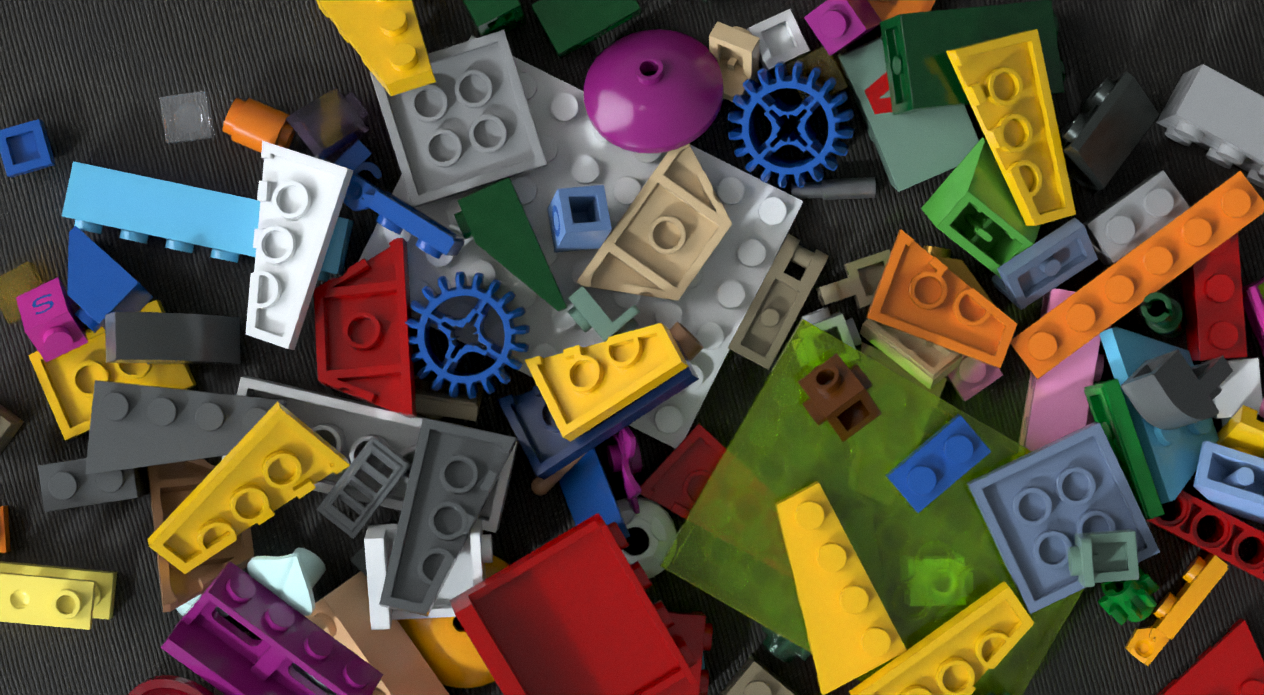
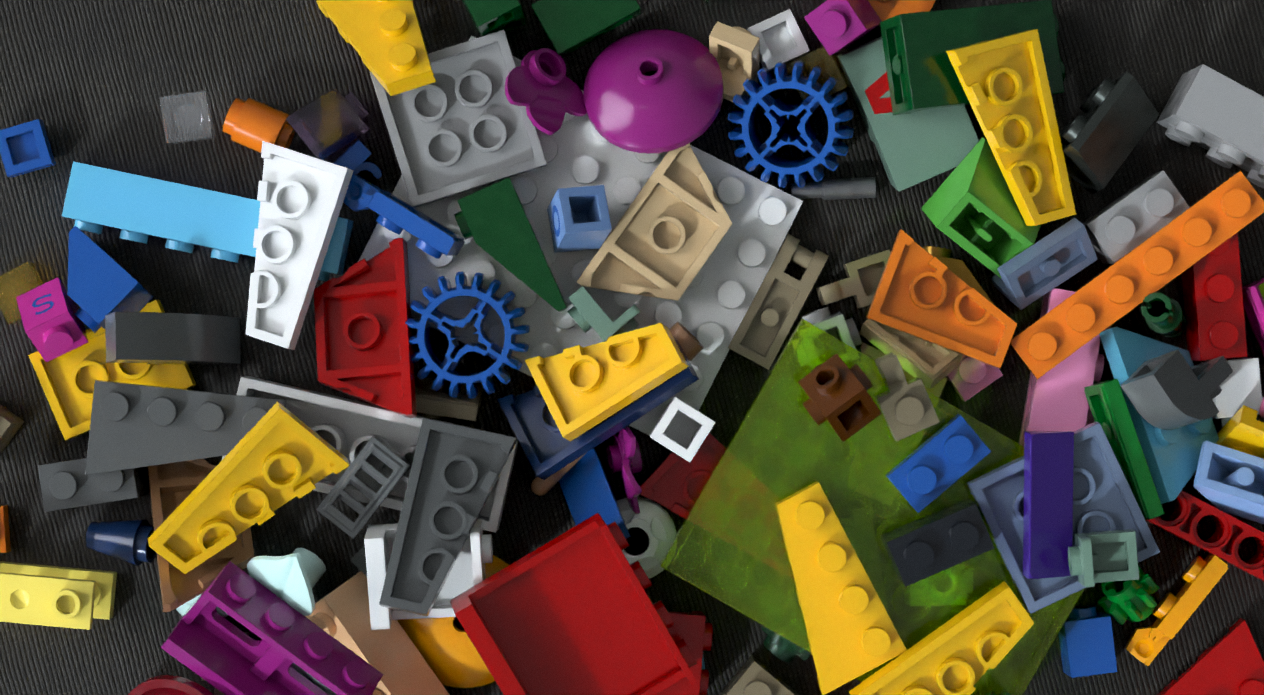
none -> dark blue cone [86,520,157,566]
none -> magenta plate [505,48,587,135]
none -> white brick [649,396,716,462]
none -> dark tan plate [874,352,940,442]
none -> black brick [880,498,995,586]
none -> dark purple slope [1023,431,1074,579]
none -> blue brick [1056,605,1118,678]

